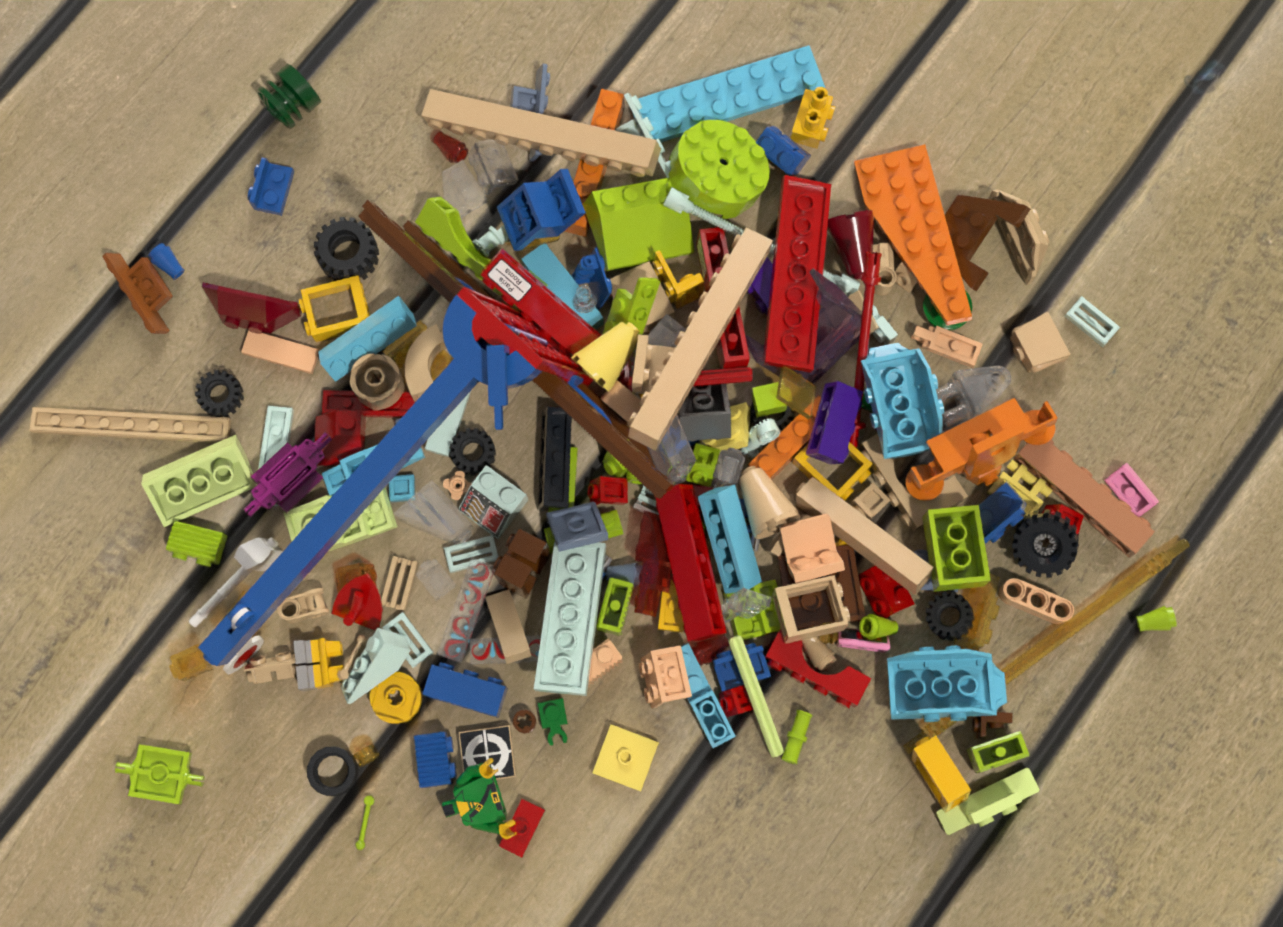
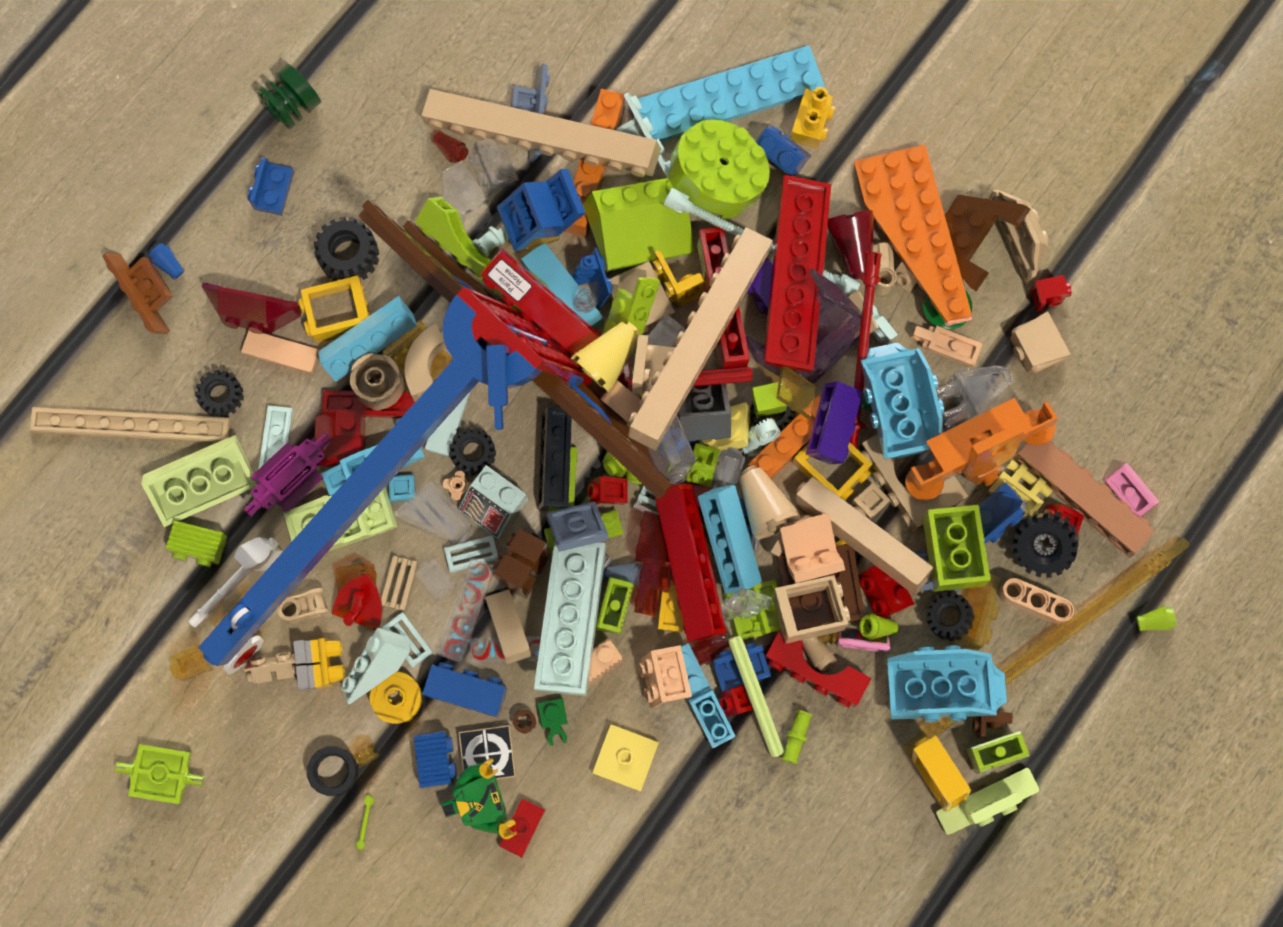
tan hinge [337,635,366,680] -> none
light aqua tile [1065,296,1120,347] -> none
none -> red brick [1030,275,1072,311]

